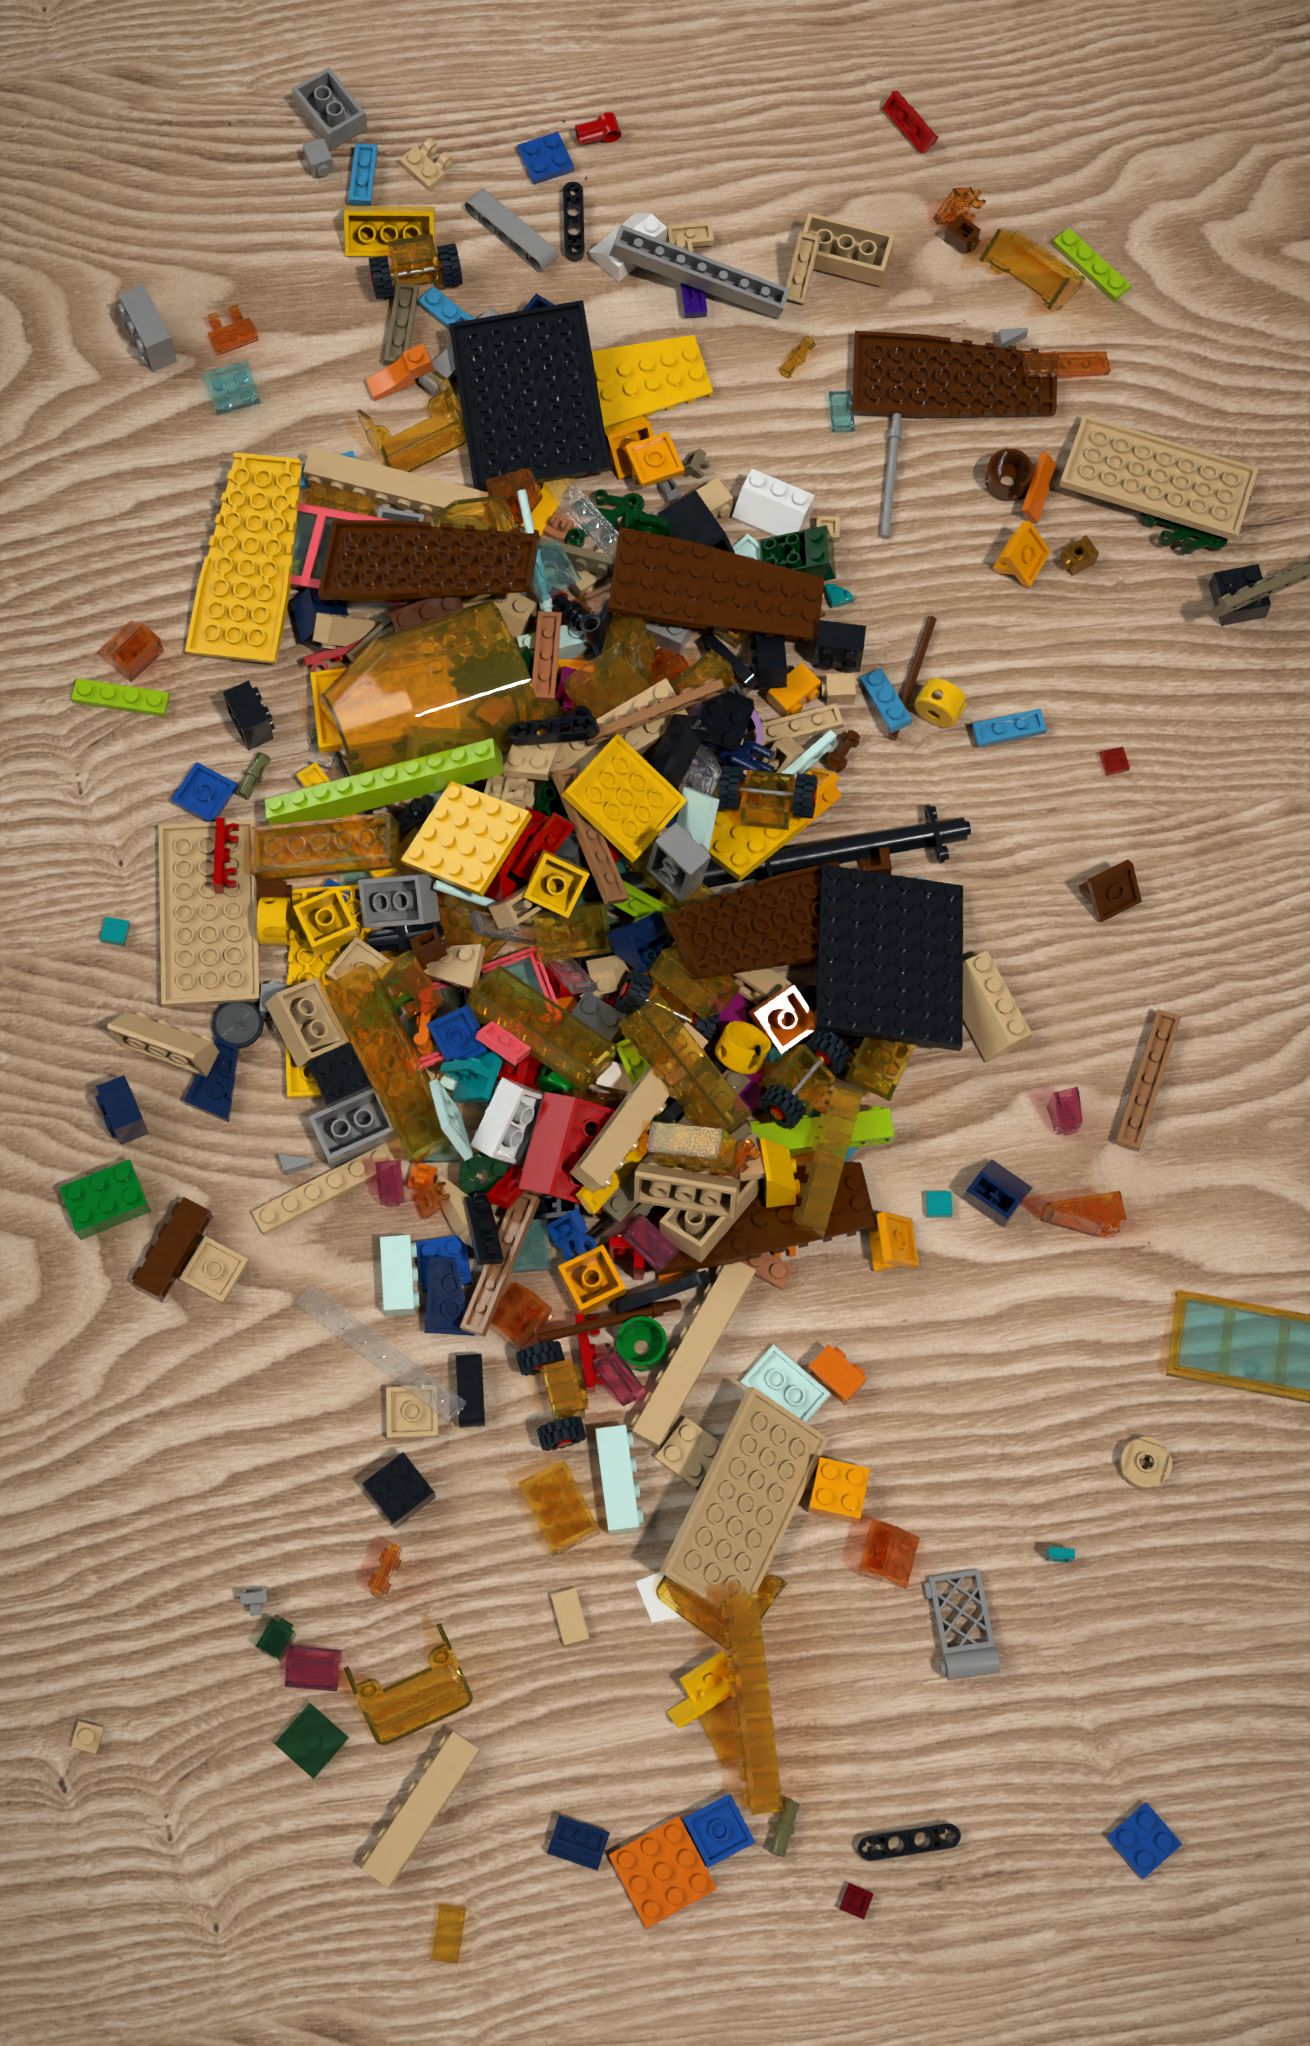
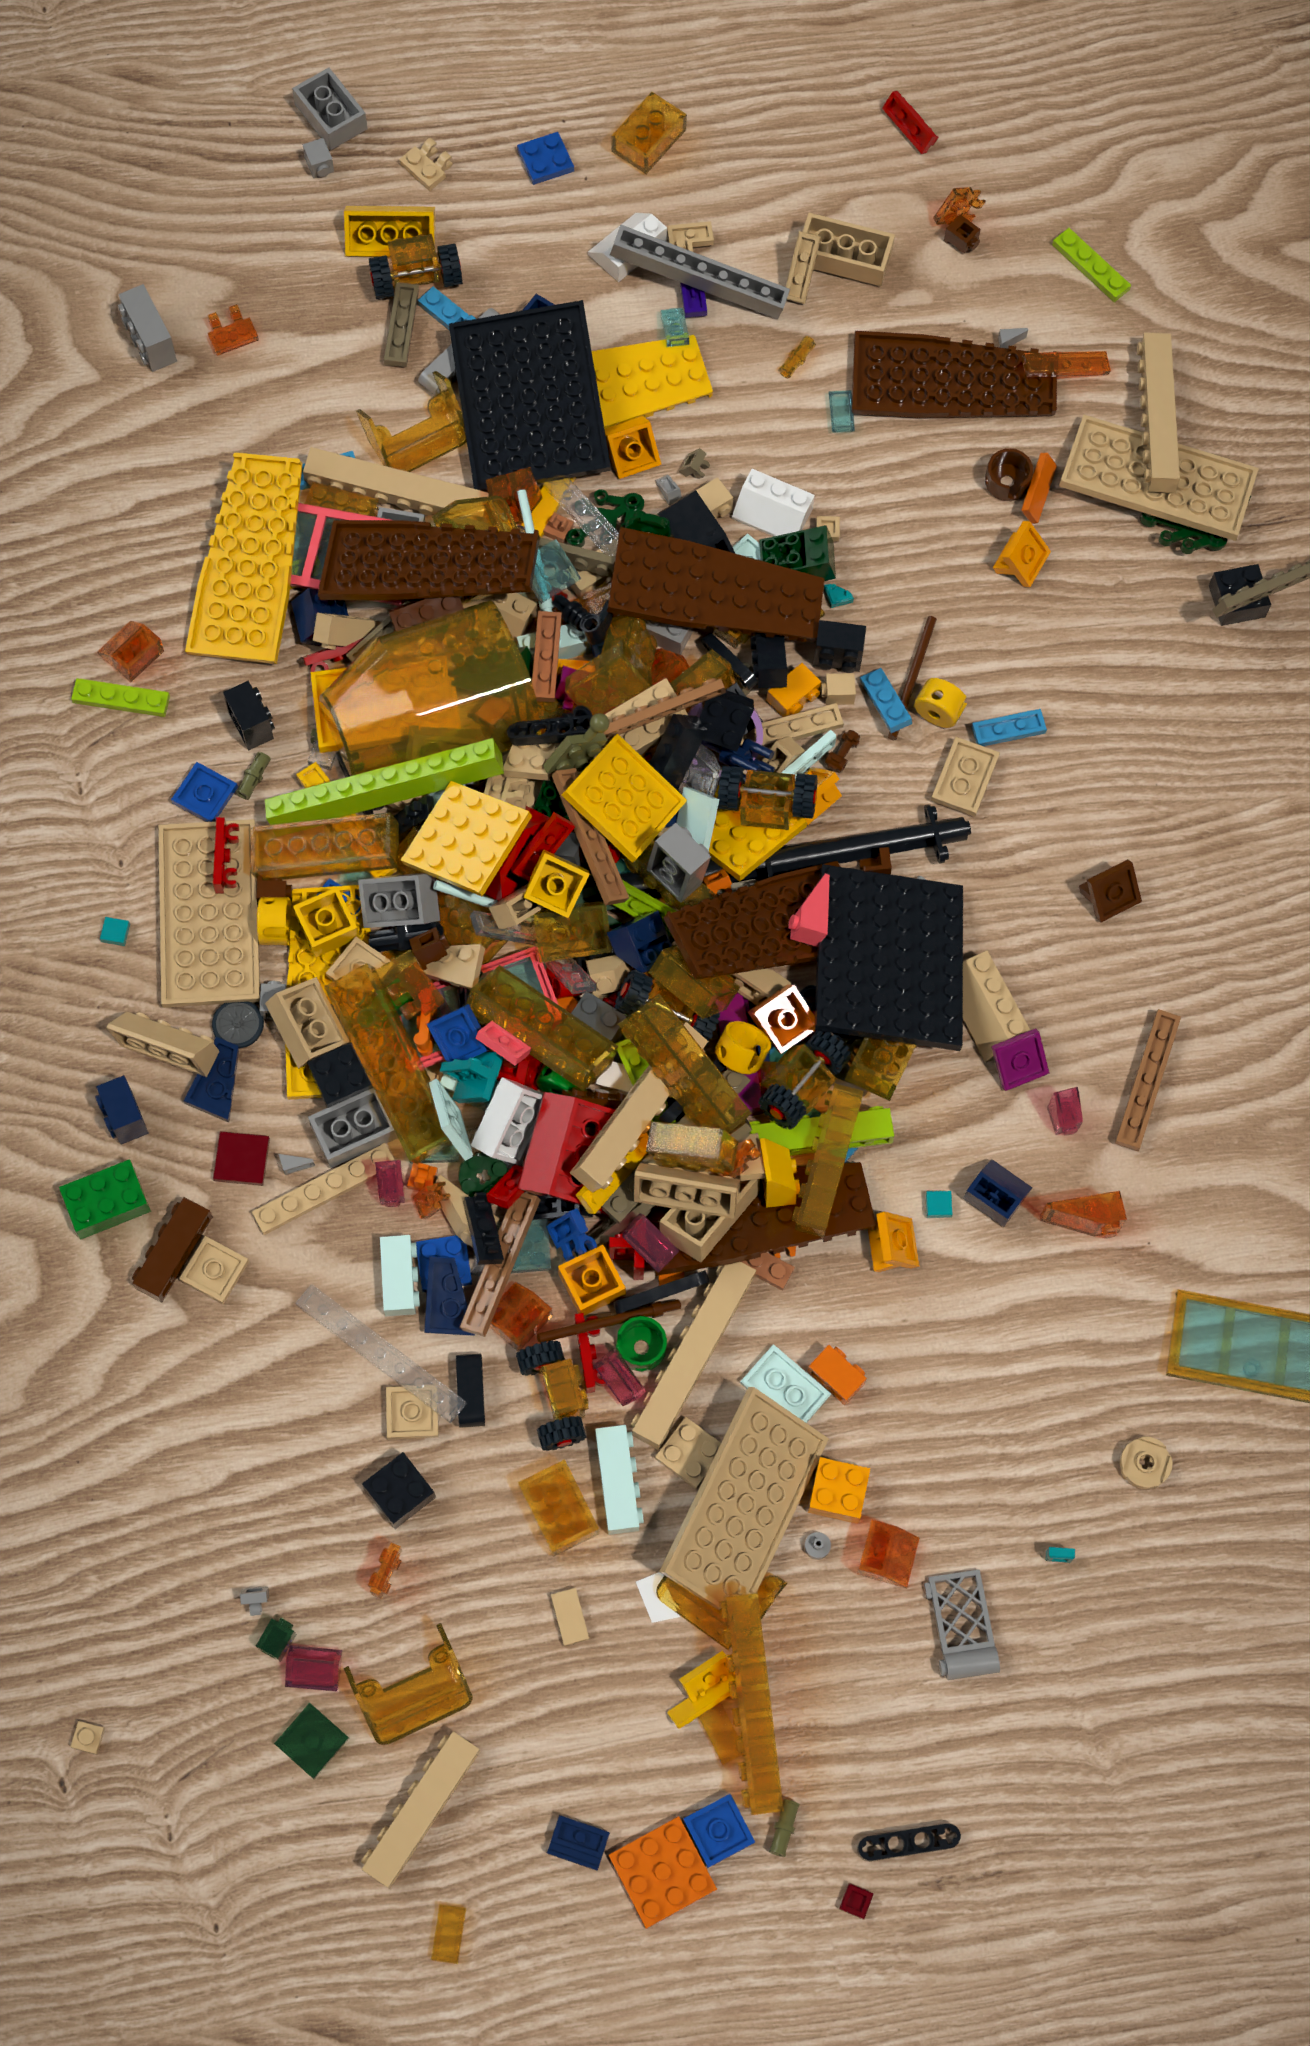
clear light blue plate [204,361,261,415] -> none
dark azure plate [348,143,378,206] -> none
orange slope [366,343,435,401] -> none
light grey beam [465,189,558,272] -> none
black beam [563,182,585,262] -> none
red piece [575,112,622,145] -> none
light orange bracket [625,432,685,488] -> none
light grey bar [880,413,902,539] -> none
clear yellow windscreen [979,228,1086,312] -> none
pearl gold brick [1060,535,1099,576] -> none
clear red tile [1099,747,1130,776] -> none
blue plate [1106,1802,1182,1880] -> none
none -> dark red tile [213,1131,270,1186]
none -> olive plate [543,713,609,773]
none -> clear yellow brick [611,92,687,174]
none -> clear light blue plate [661,308,689,347]
none -> orange tile [703,869,732,899]
none -> coral slope [788,874,830,947]
none -> light grey tile [804,1532,831,1560]
none -> tan plate [931,737,1000,817]
none -> magenta tile [991,1028,1050,1091]
none -> tan brick [1137,333,1180,493]

